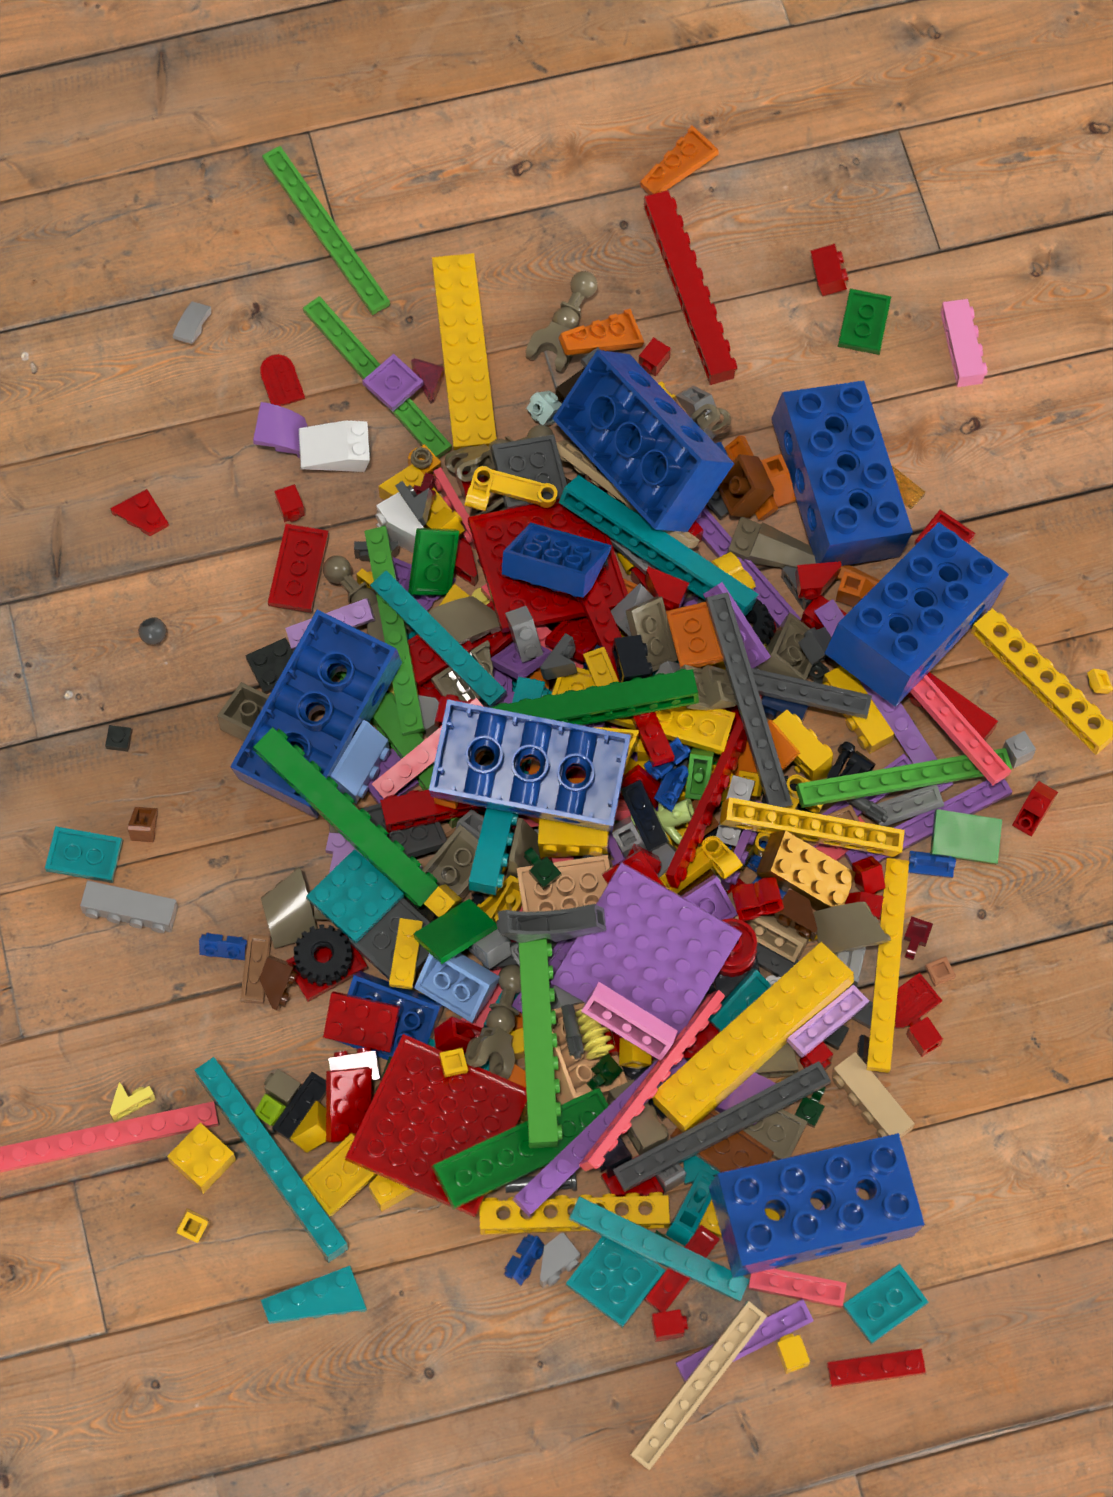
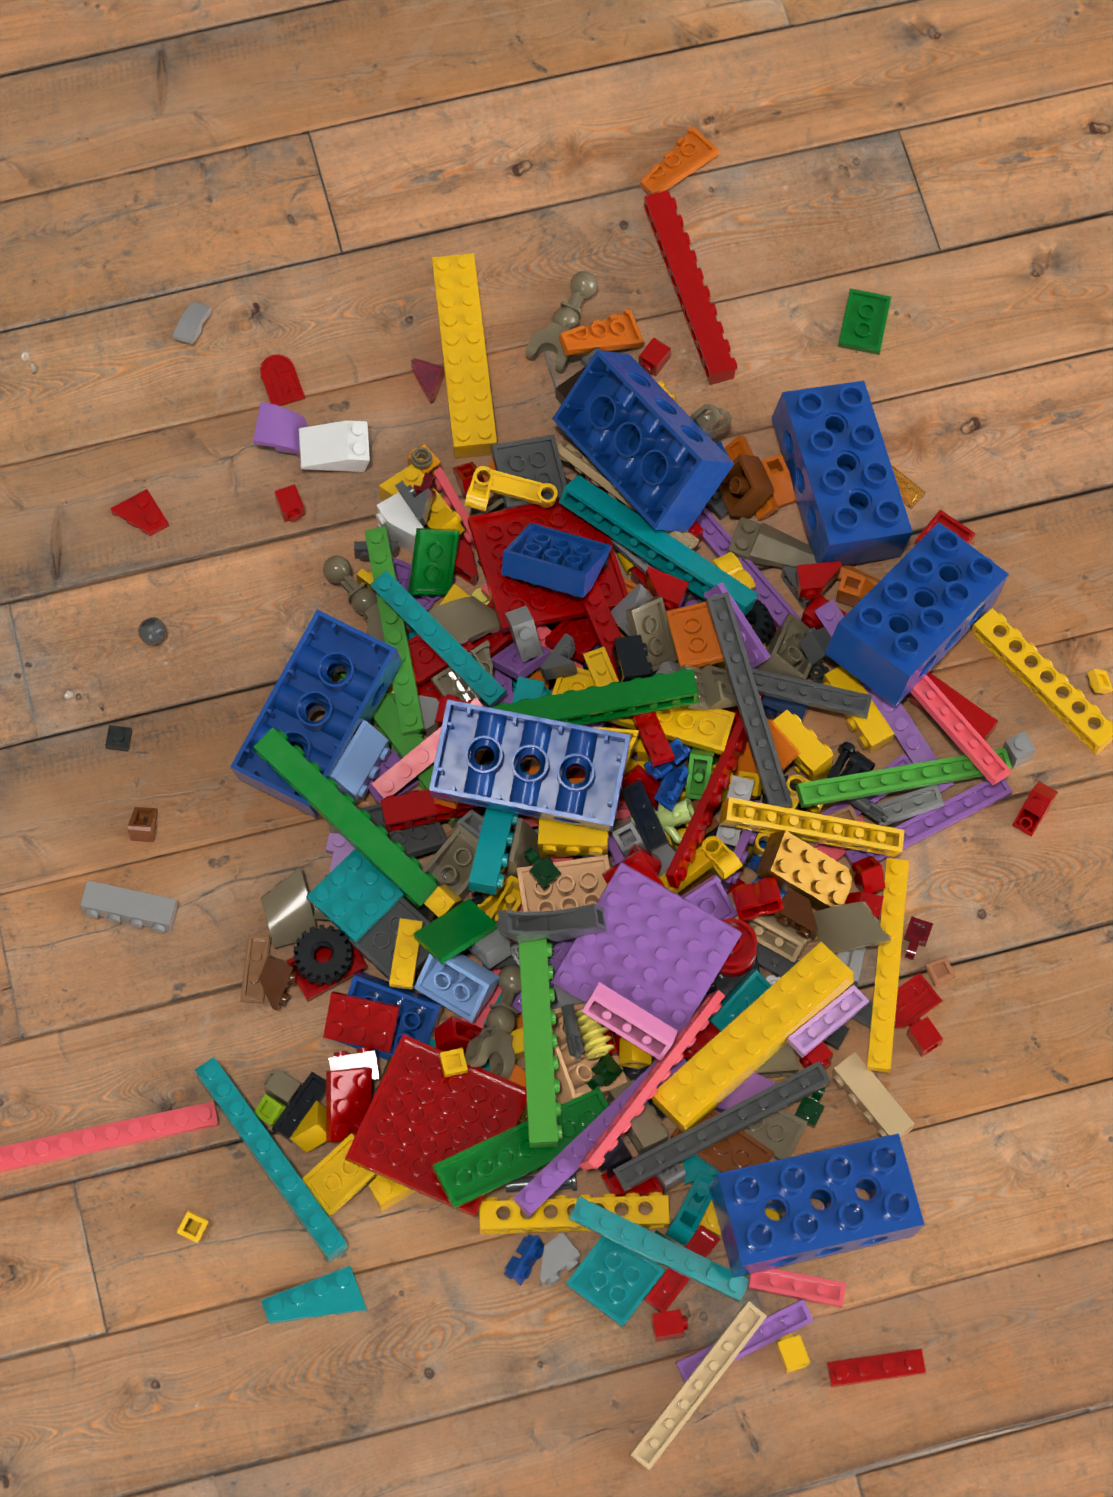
teal plate [45,826,123,883] -> none
light yellow slope [110,1082,156,1122] -> none
yellow brick [167,1122,236,1194] -> none
blue hinge [199,933,247,960] -> none
dark tan brick [217,682,269,741] -> none
pearl dark grey plate [245,637,293,694] -> none
bright green plate [262,146,390,315] -> none
red plate [268,524,329,613] -> none
lavender plate [285,598,375,650] -> none
bright green plate [303,296,452,459] -> none
medium lavender plate [362,354,424,412] -> none
dark tan piece [445,425,554,482] -> none
light aqua brick [526,391,561,426] -> none
light grey slope [676,386,716,416] -> none
red brick [810,244,849,296] -> none
teal plate [842,1264,929,1345] -> none
black slope [857,1035,869,1064] -> none
blue hinge [908,851,956,878] -> none
tile [930,809,1002,865] -> none
bright pink brick [940,299,987,387] -> none

